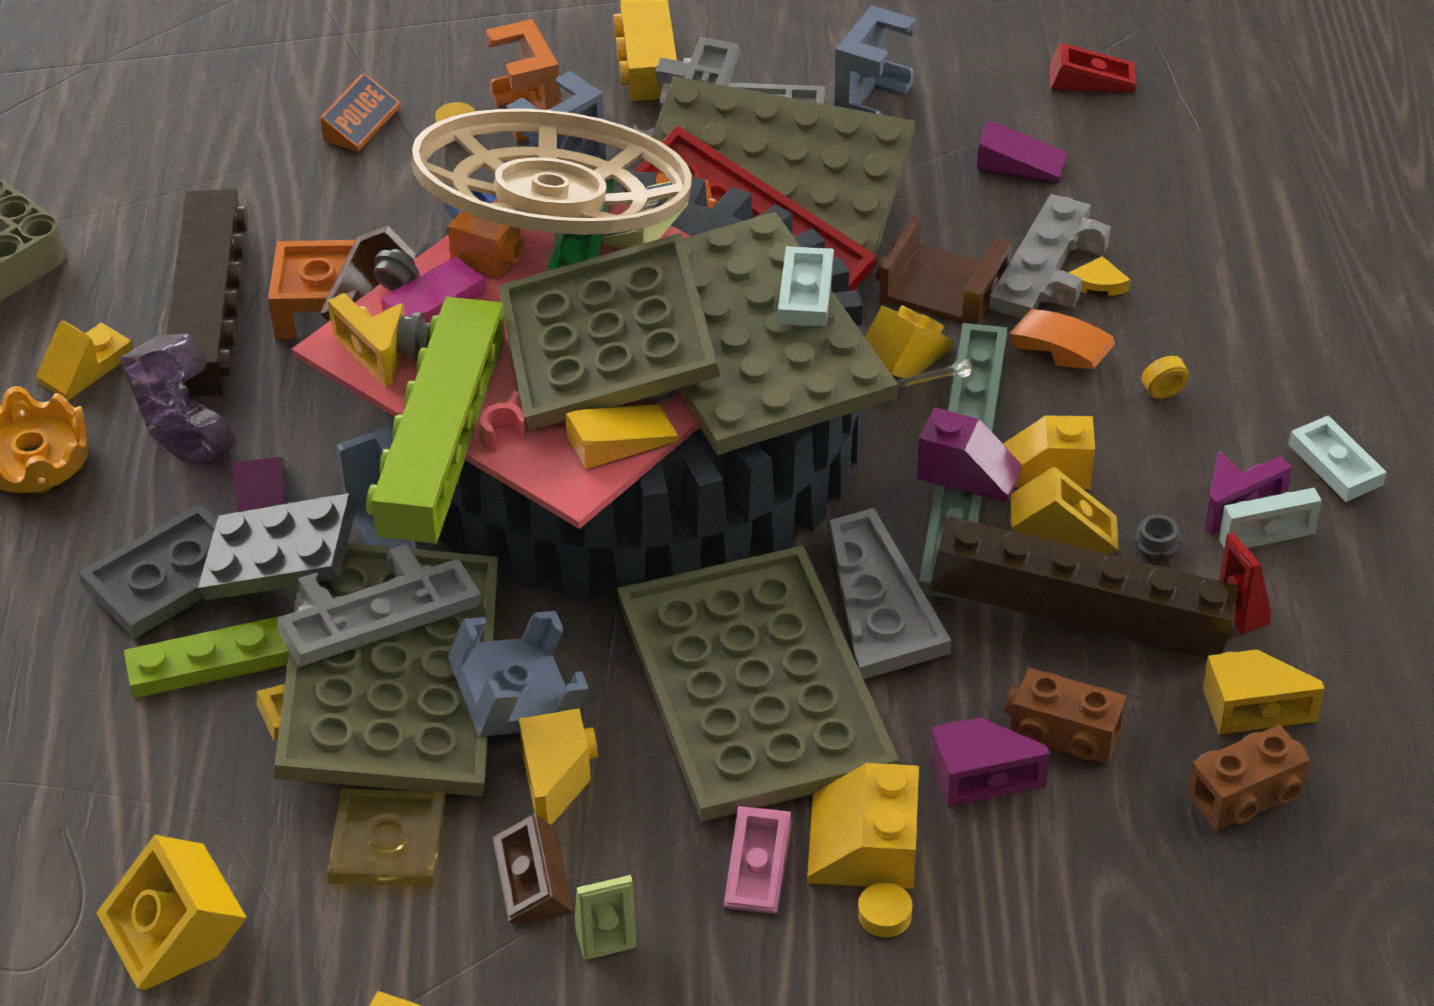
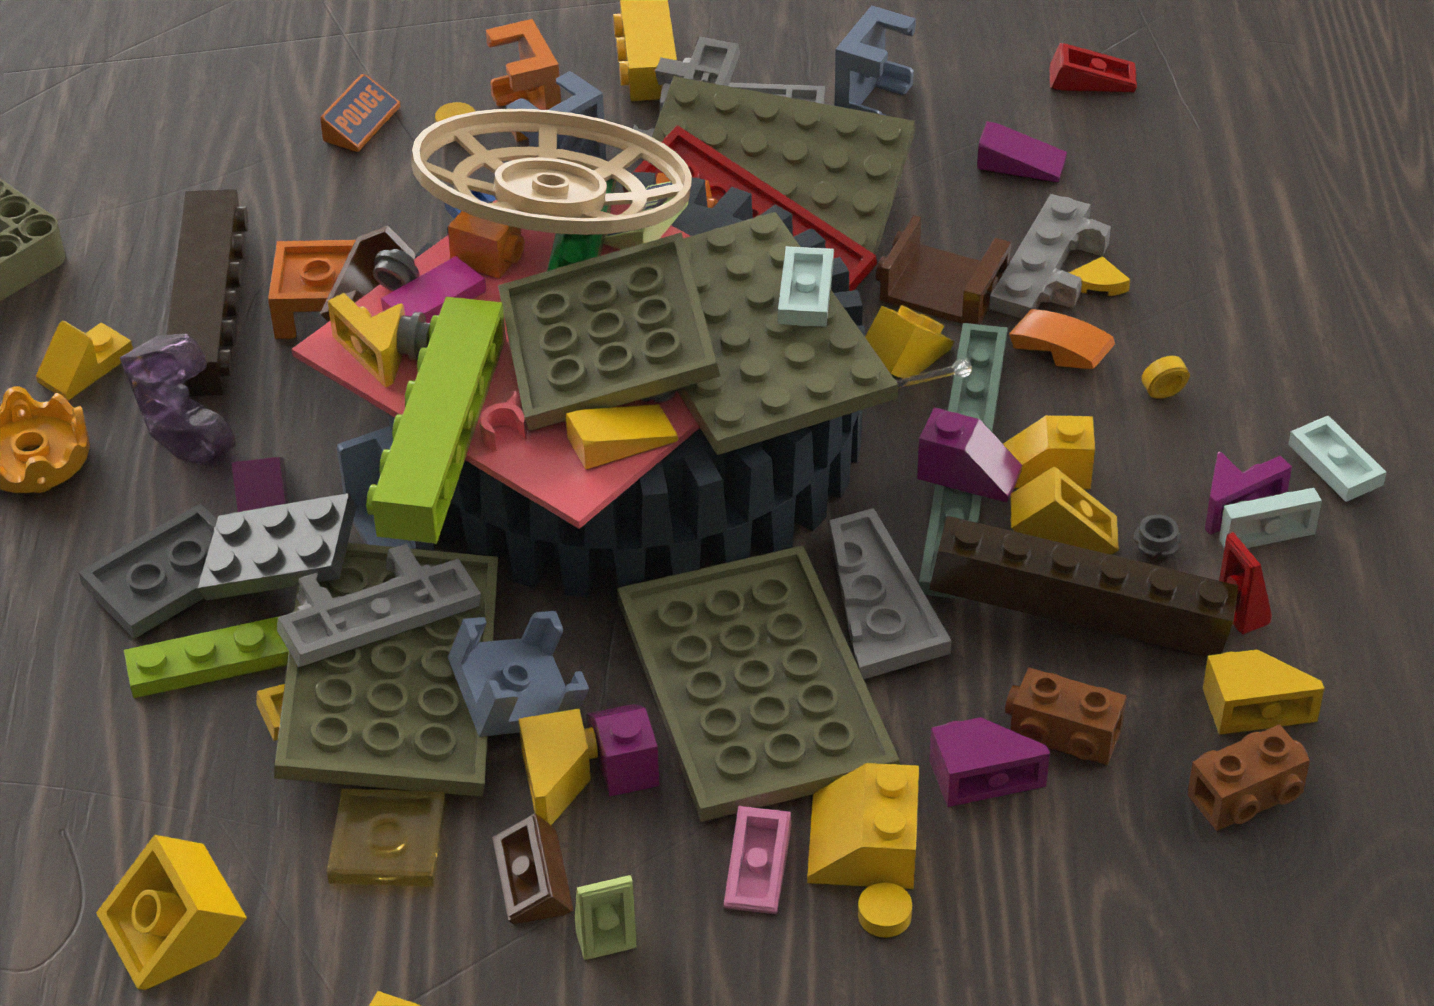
none -> magenta slope [586,704,659,797]

